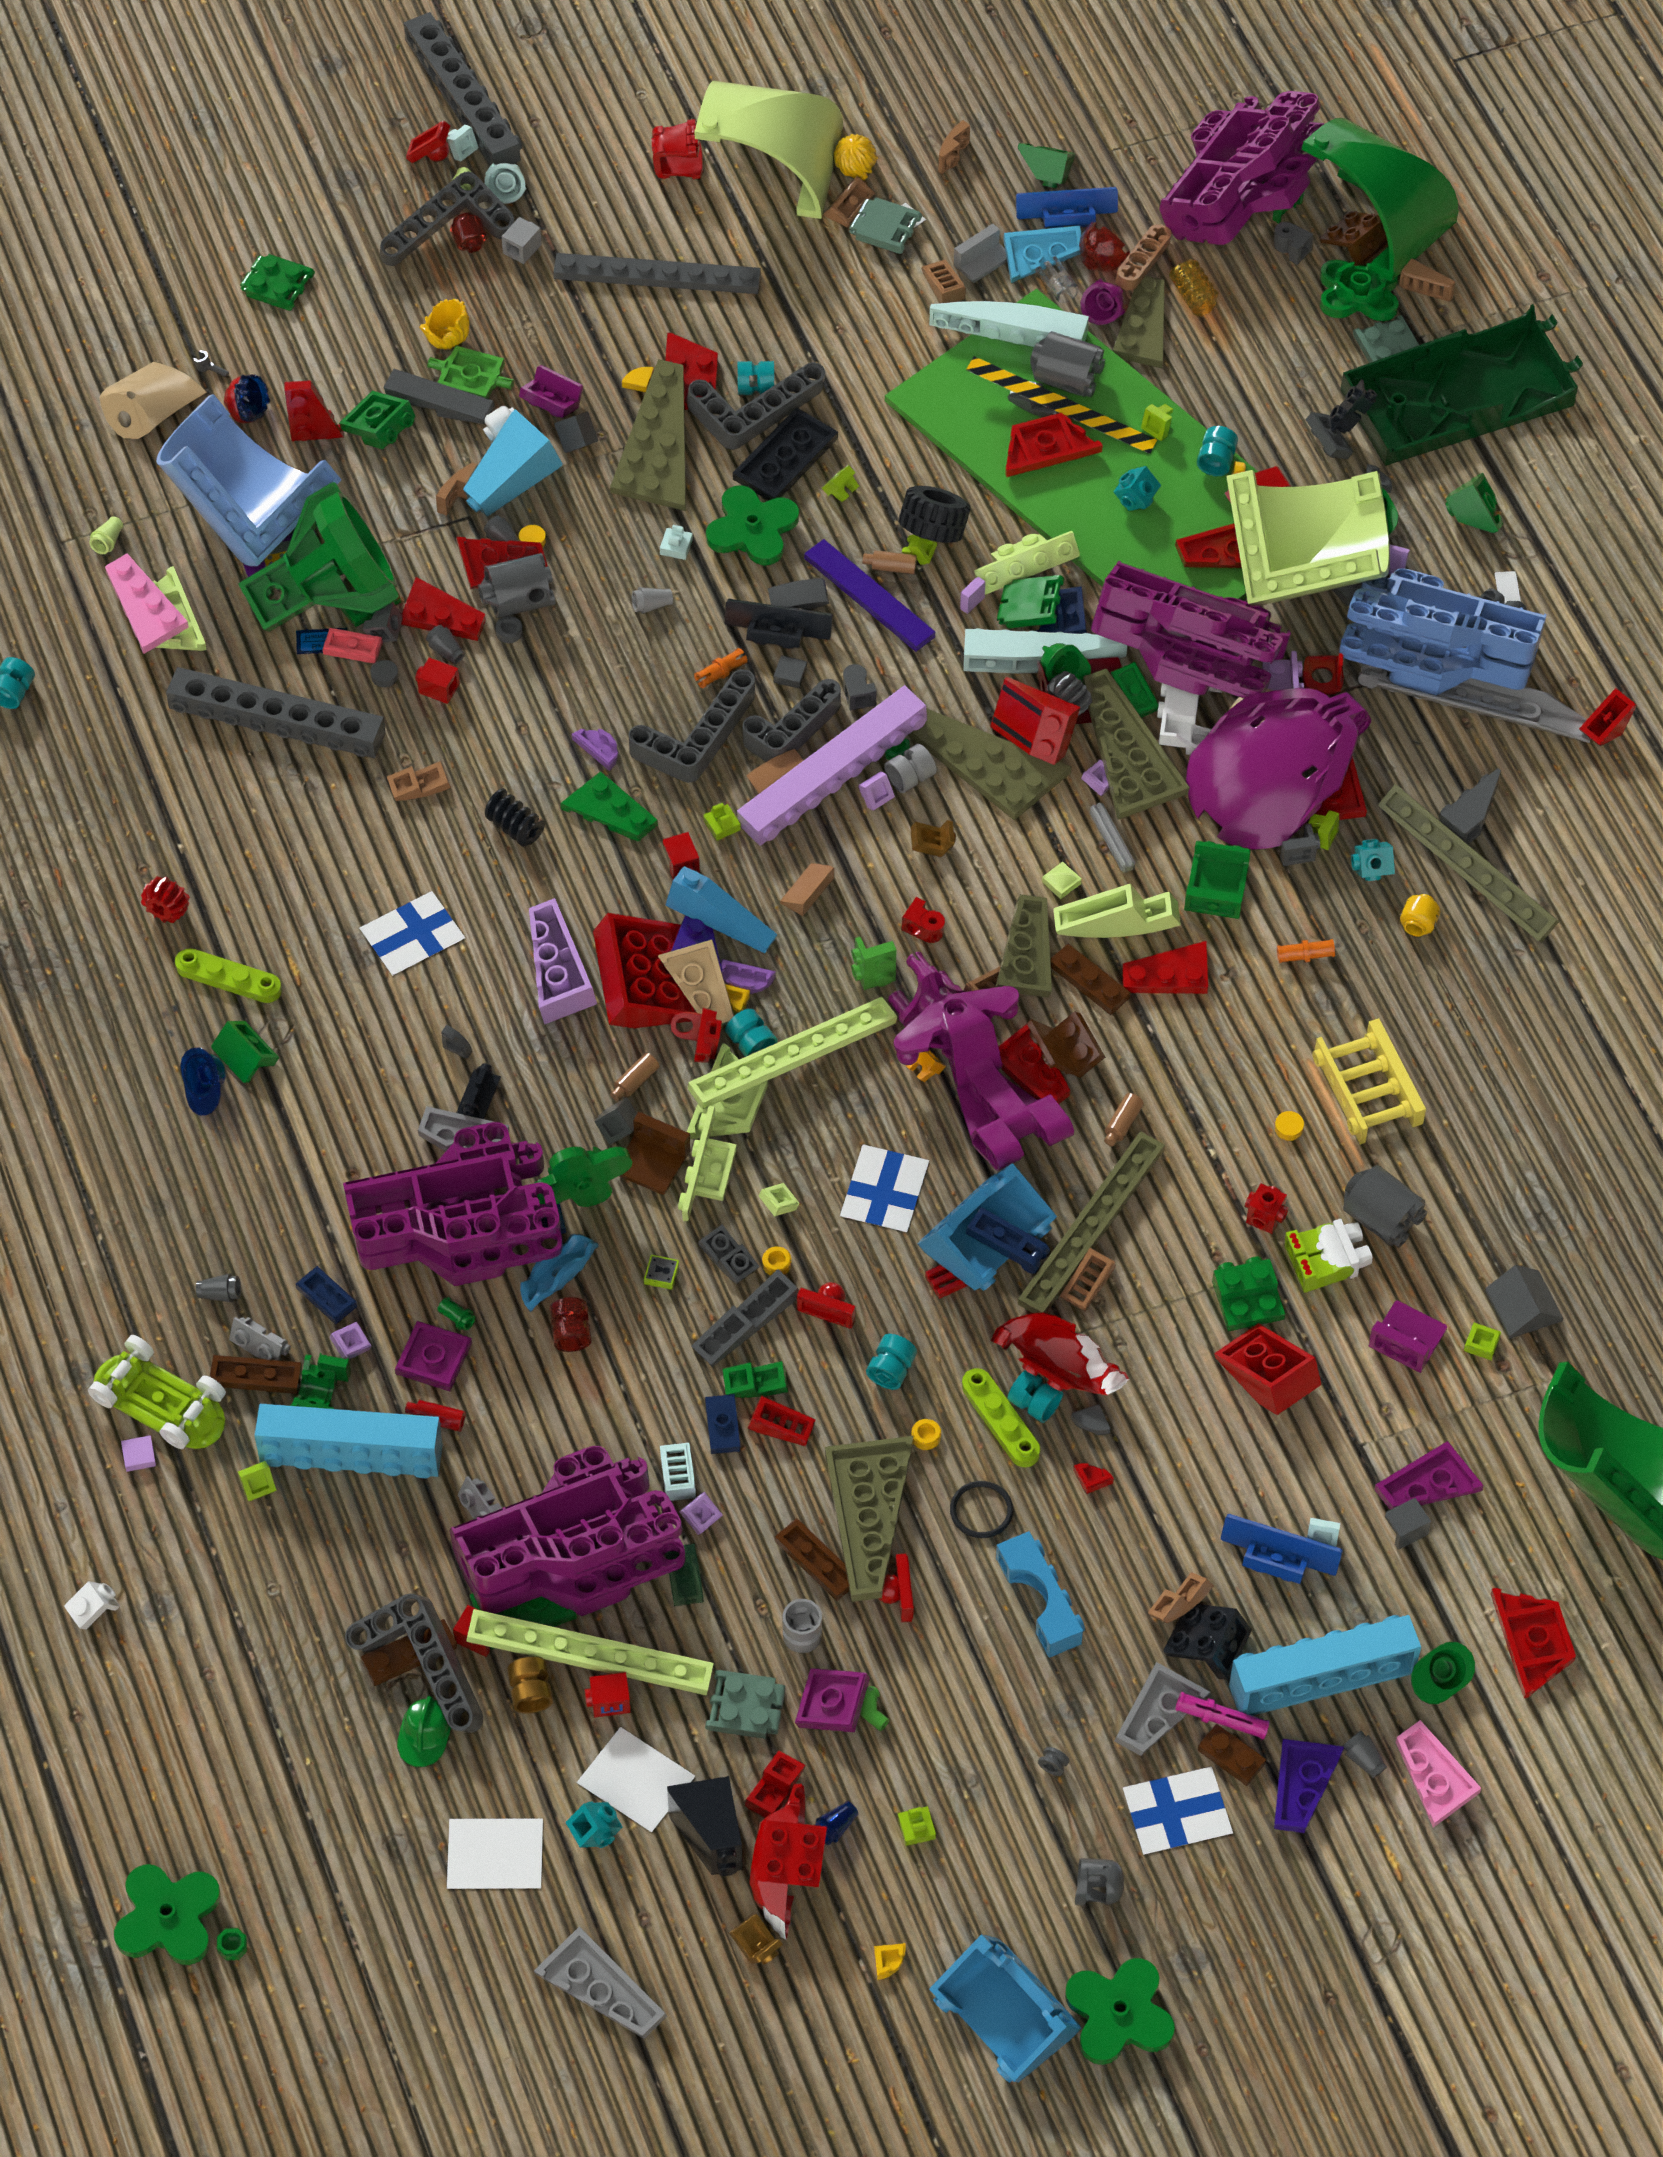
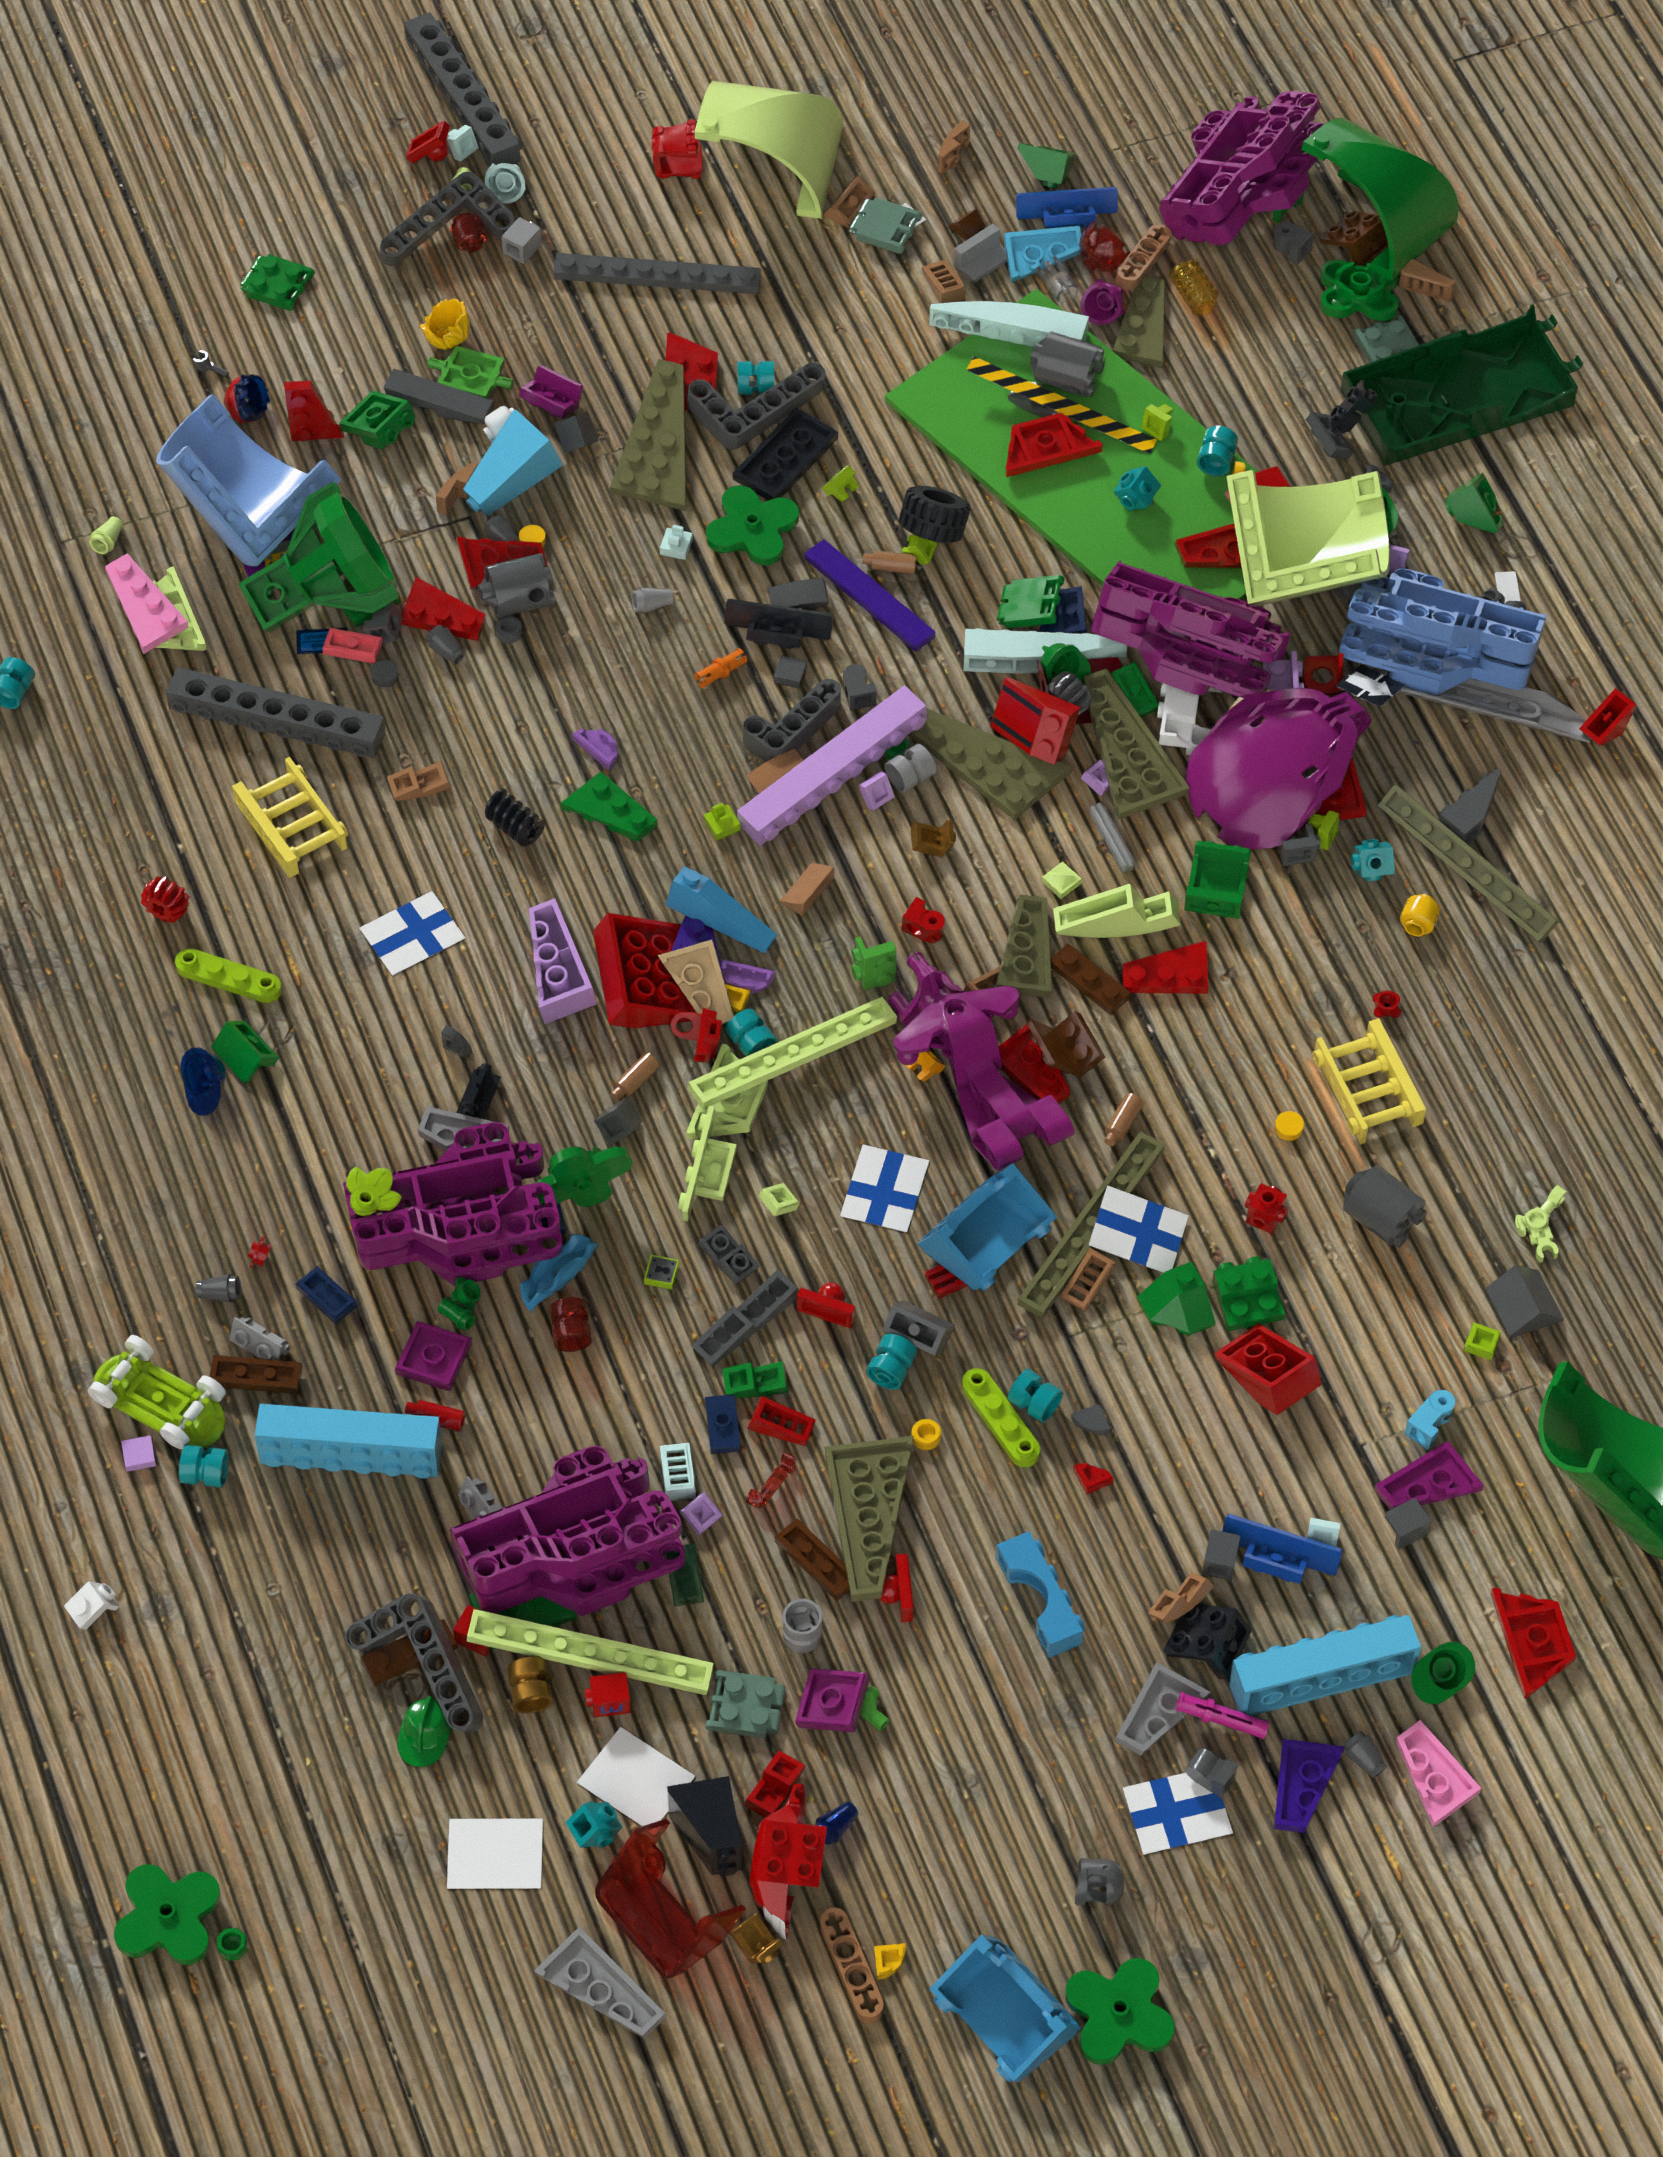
tan piece [100,362,207,439] -> none
lime tile [238,1461,277,1501] -> none
green piece [290,1353,351,1409] -> none
lavender tile [330,1322,371,1359] -> none
red brick [415,657,460,704] -> none
reddish brown bracket [619,1111,691,1195] -> none
yellow tile [622,367,654,393] -> none
dark grey beam [629,669,755,783] -> none
red panel [663,832,700,880] -> none
yellow tile [762,1246,791,1276] -> none
yellow hair [834,134,878,180] -> none
lime tile [898,1806,936,1846] -> none
black tyre [950,1481,1013,1538] -> none
lavender tile [960,577,985,614] -> none
dark blue plate [965,1207,1050,1274] -> none
yellowish green bracket [974,531,1080,595] -> none
red animal [991,1312,1129,1395] -> none
dark grey bush [1038,1747,1069,1776] -> none
reddish brown plate [1197,1723,1266,1786] -> none
orange pin [1277,939,1335,963] -> none
hips [1284,1219,1373,1293] -> none
magenta bracket [1368,1300,1447,1373] -> none
none -> teal wheel [179,1444,229,1488]
none -> light yellow fence [232,757,348,878]
none -> red plate [247,1236,271,1268]
none -> lime plate [346,1167,402,1216]
none -> green plate [451,1277,481,1310]
none -> clear red windscreen [595,1819,746,1978]
none -> clear red arm [746,1452,796,1509]
none -> medium nougat beam [820,1907,884,2023]
none -> dark grey brick [882,1300,955,1356]
none -> reddish brown slope [949,208,985,241]
none -> sticker [1089,1185,1189,1273]
none -> green slope [1137,1261,1216,1336]
none -> dark grey leg [1185,1748,1238,1799]
none -> dark grey panel [1202,1529,1240,1581]
none -> sticker [1336,664,1405,707]
none -> red plate [1372,991,1402,1018]
none -> medium azure leg [1404,1390,1455,1451]
none -> yellowish green piece [1515,1185,1567,1263]

